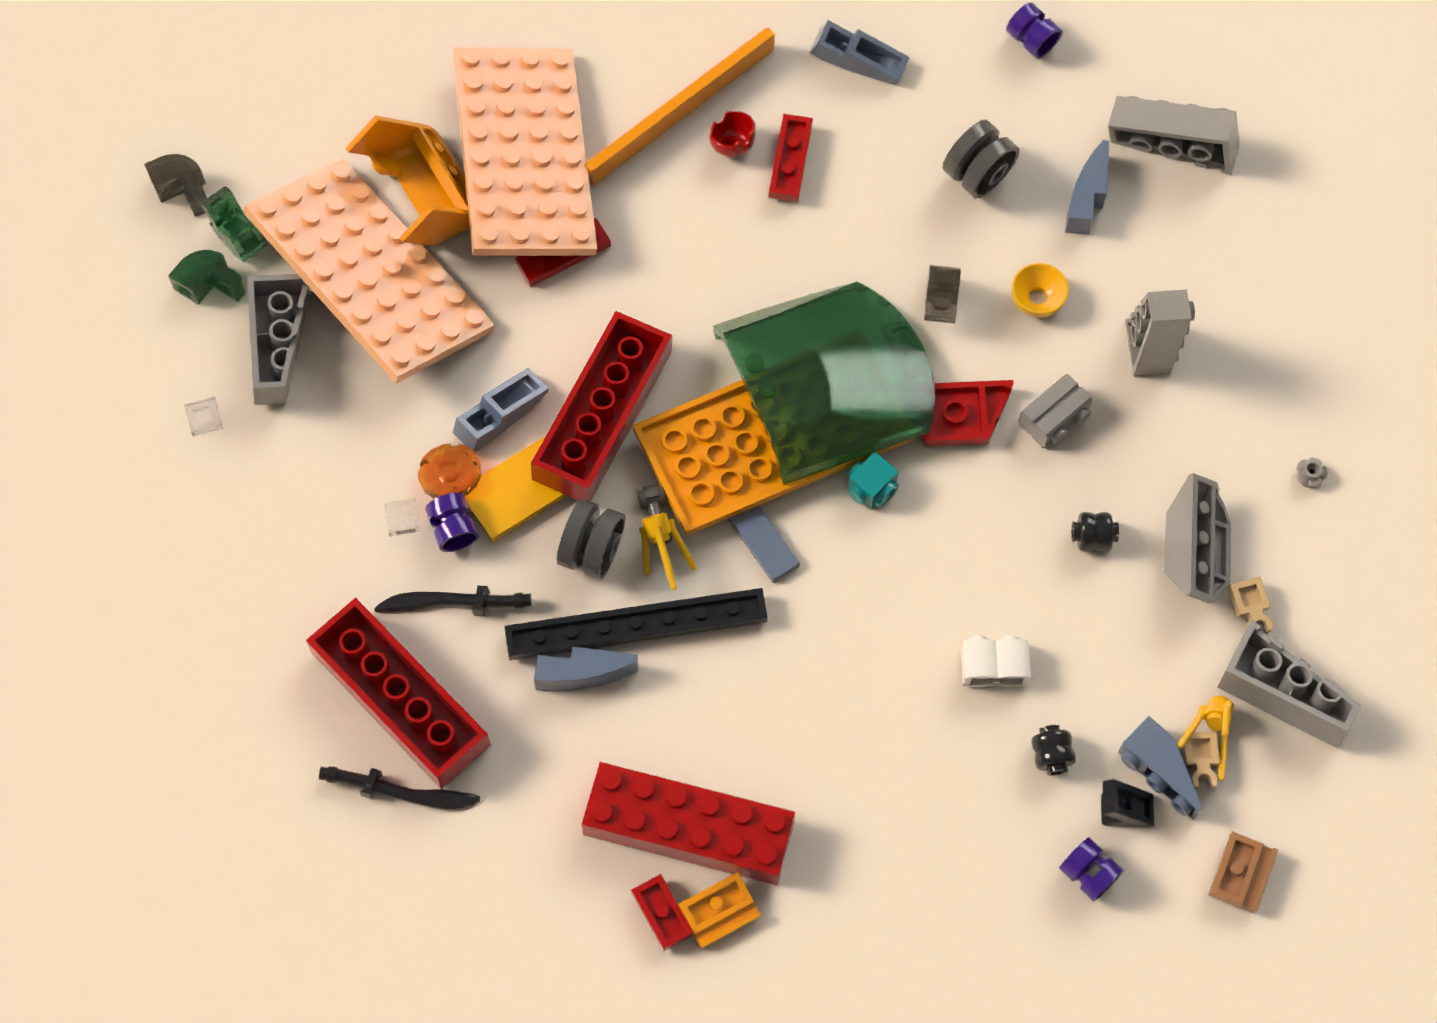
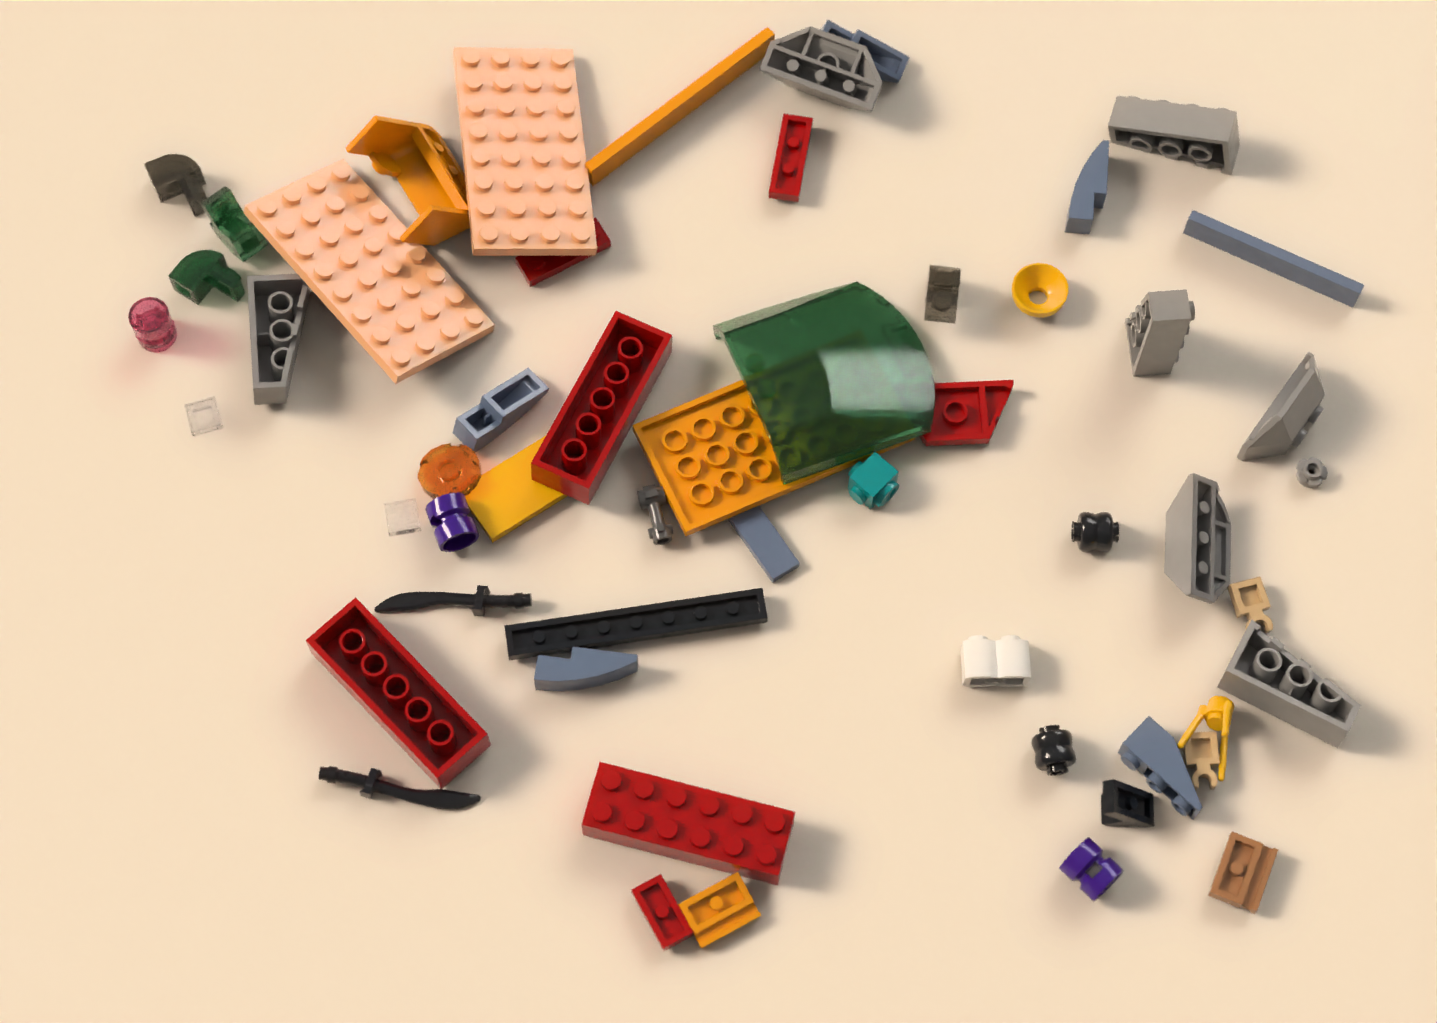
dark grey wheel [556,499,626,580] -> none
yellow plant [639,513,697,590] -> none
red hair [709,111,756,158] -> none
dark grey wheel [942,119,1020,199] -> none
dark purple wheel [1006,2,1063,59] -> none
light grey brick [1018,374,1093,448] -> none
none -> clear pink wheel [128,297,178,353]
none -> light grey wedge [760,26,883,112]
none -> sand blue tile [1183,210,1364,308]
none -> light grey wedge [1237,351,1325,461]

